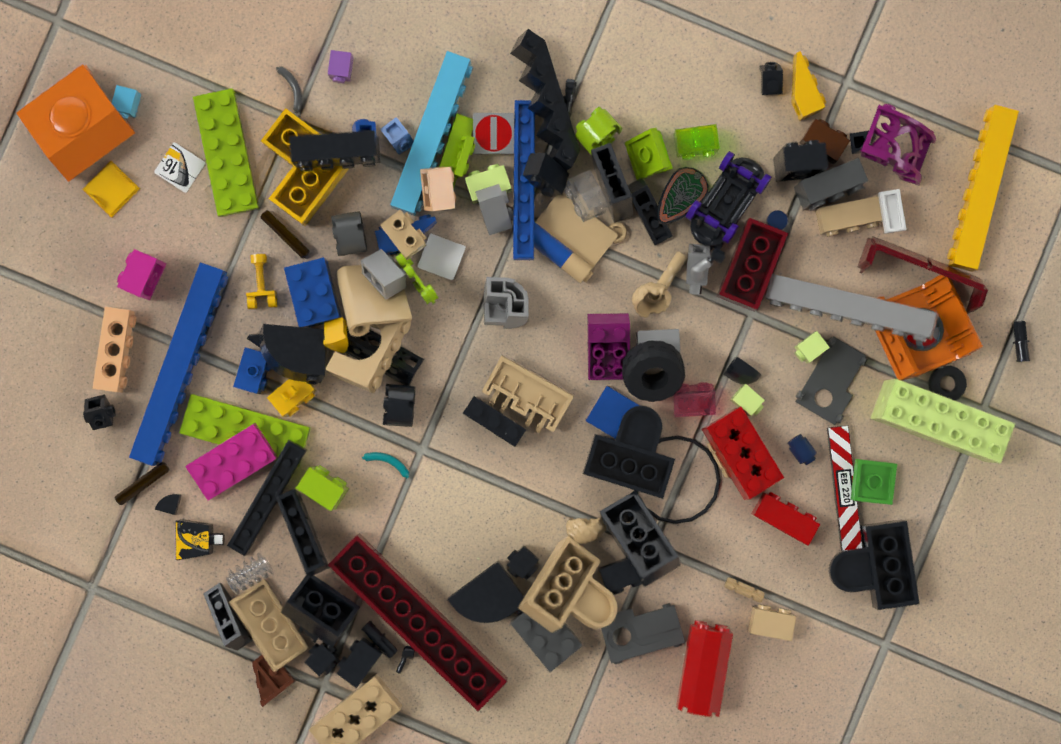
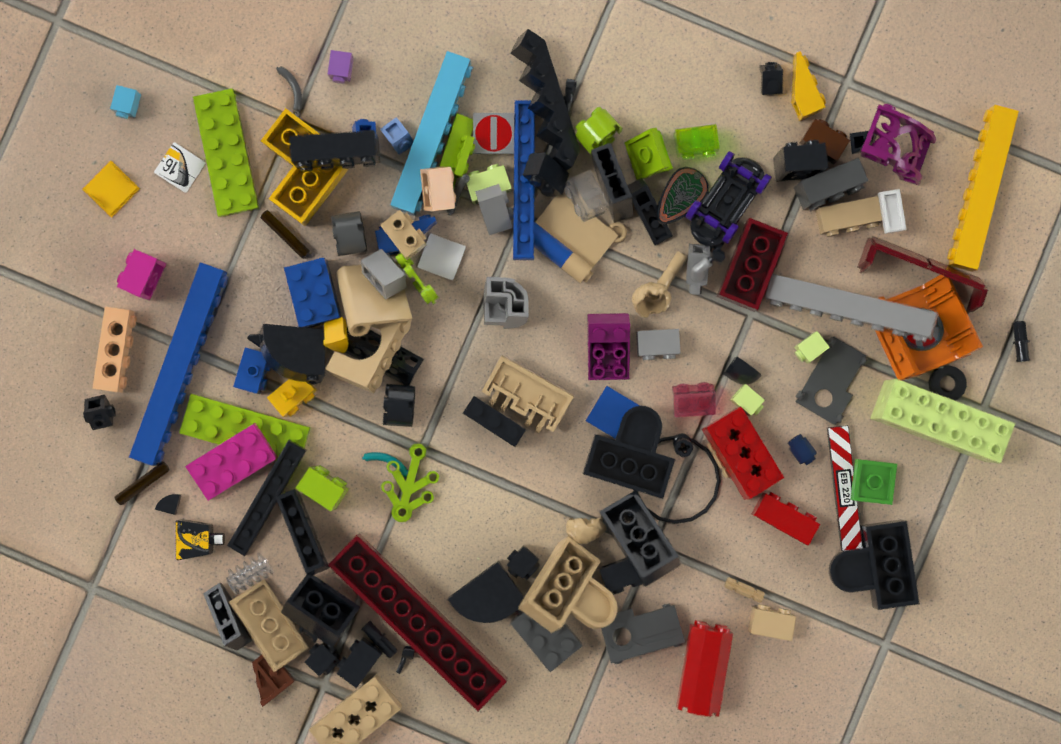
orange panel [16,64,135,182] -> none
yellow bar [246,254,278,309] -> none
black tyre [622,340,685,402] -> none
dark blue tile [766,210,788,230] -> none
none -> lime plant [381,443,439,522]
none -> dark grey piece [447,174,470,216]
none -> black bush [673,433,693,457]

